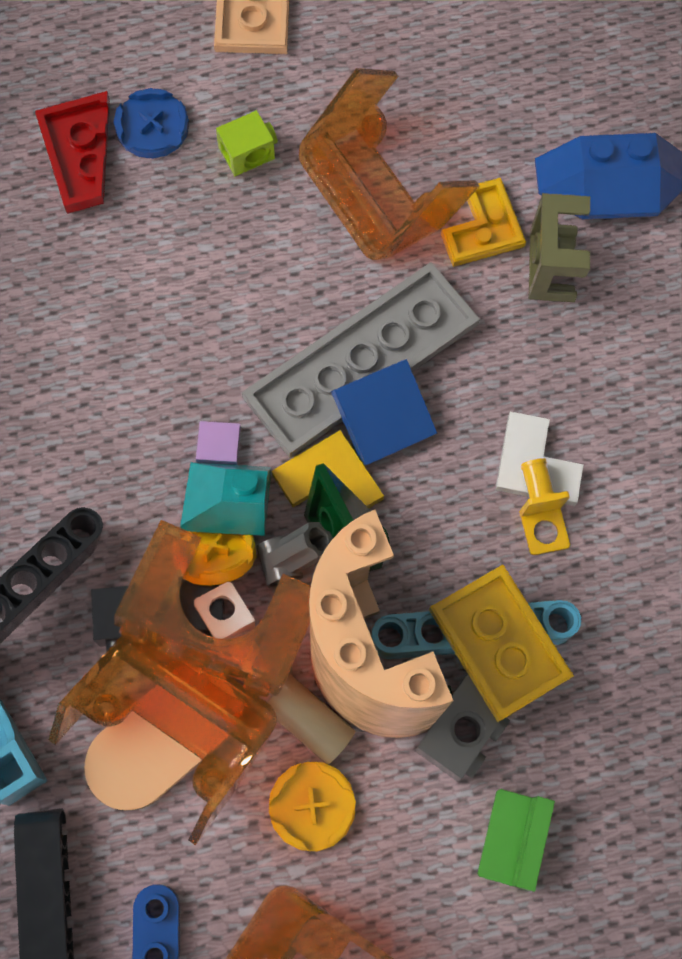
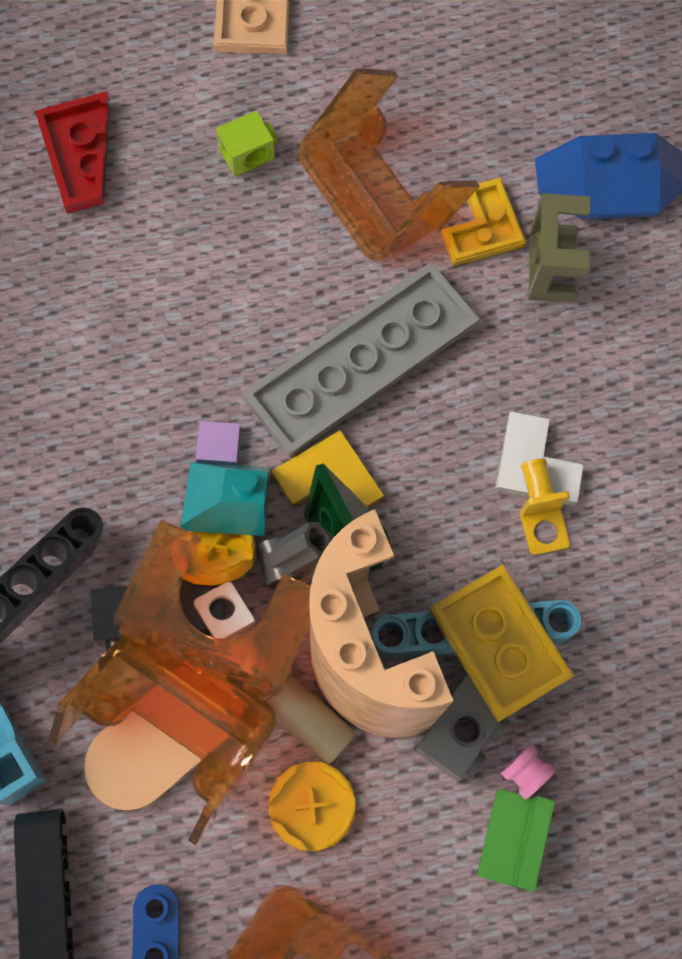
blue tile [114,88,189,159] -> none
blue tile [331,359,437,466] -> none
none -> bright pink wheel [500,743,557,800]

